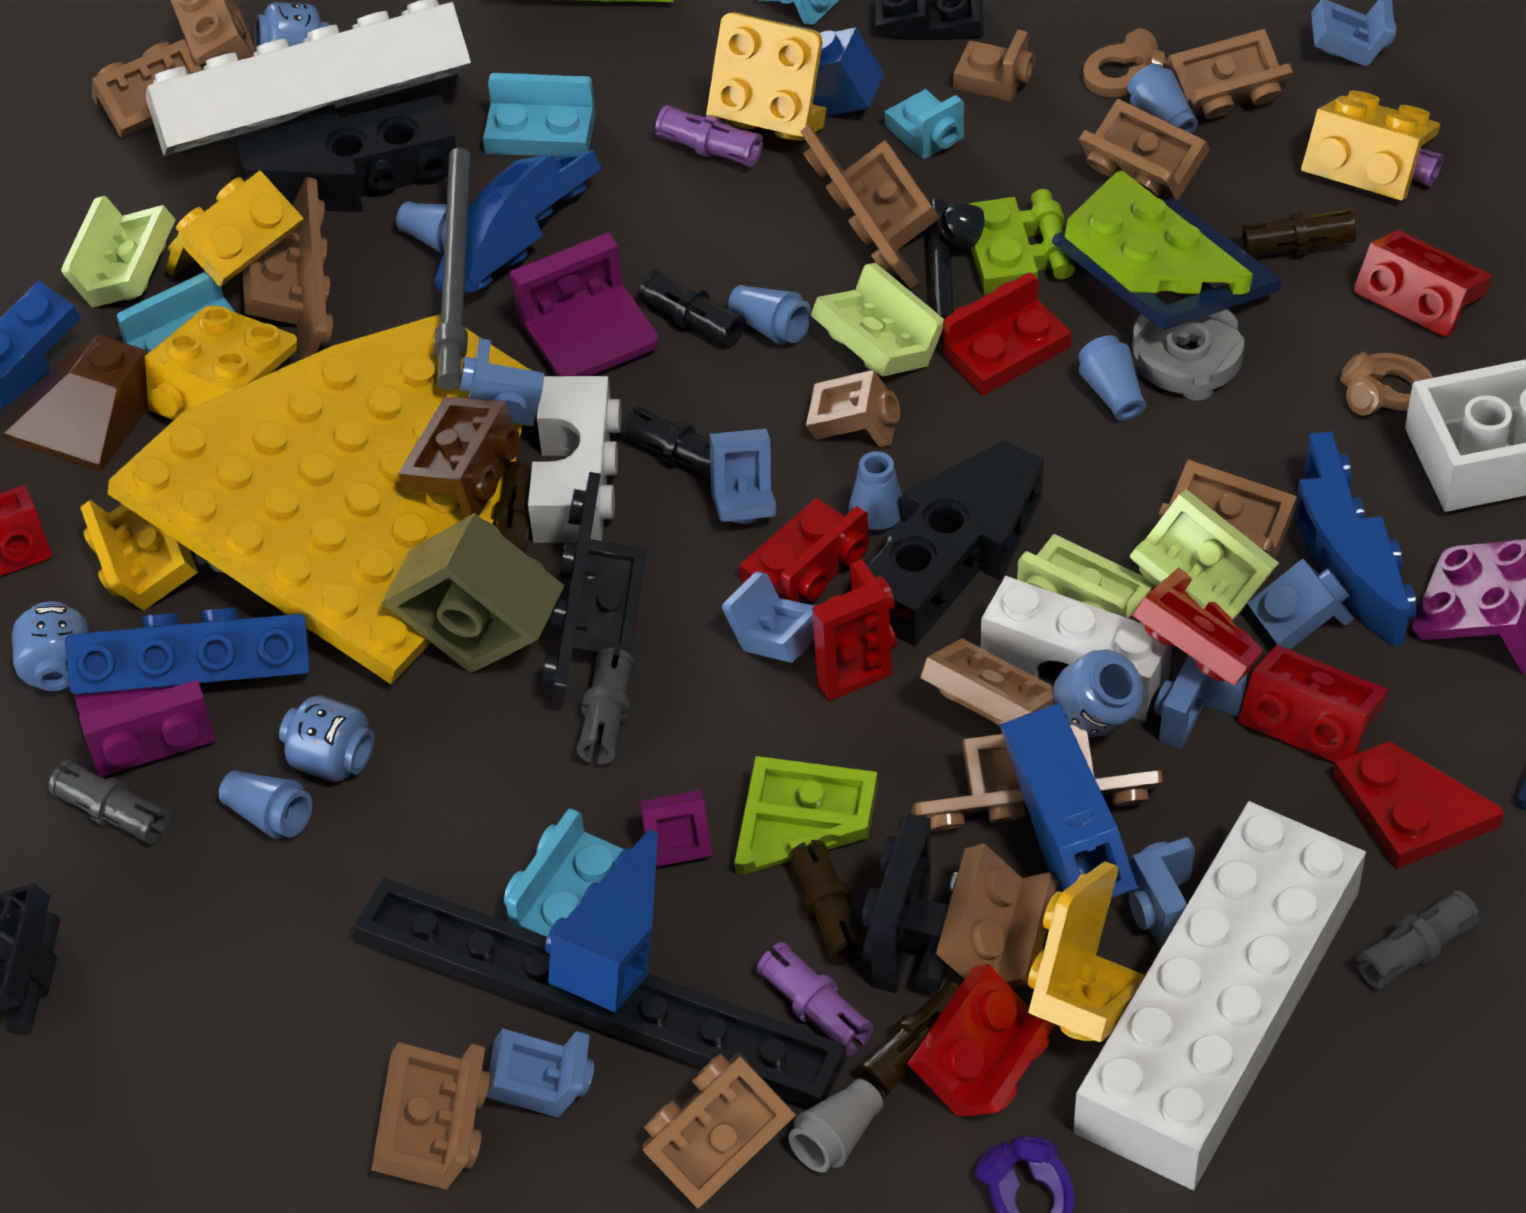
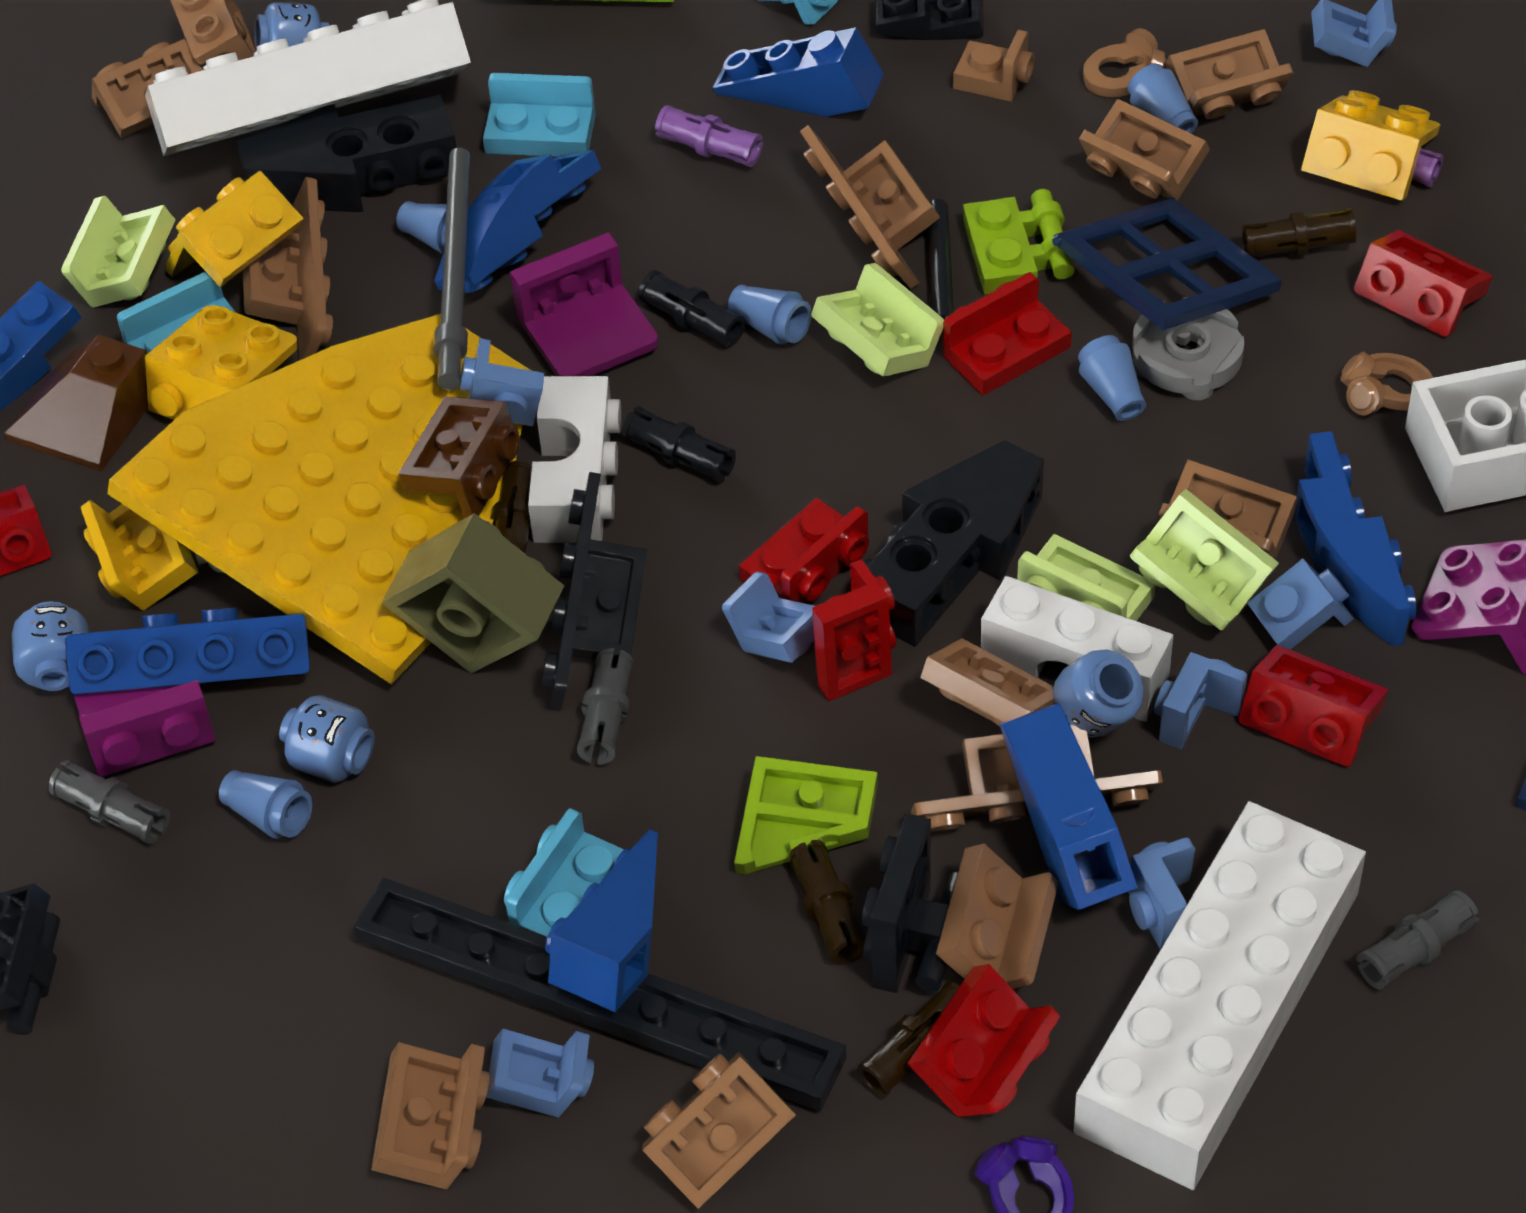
magenta tile [639,790,713,867] -> none
yellow bracket [706,12,827,140] -> none
medium blue bracket [710,429,777,524] -> none
medium lavender pin [757,942,874,1056] -> none
light grey cone [789,1079,883,1172] -> none
medium nougat bracket [806,370,900,448] -> none
medium blue cone [848,451,902,535] -> none
medium azure bracket [884,89,964,160] -> none
black hinge [938,203,985,249] -> none
yellow bracket [1028,861,1146,1042] -> none
lime wing [1064,170,1253,295] -> none
red wing [1133,567,1264,686] -> none
red wing [1333,741,1504,869] -> none

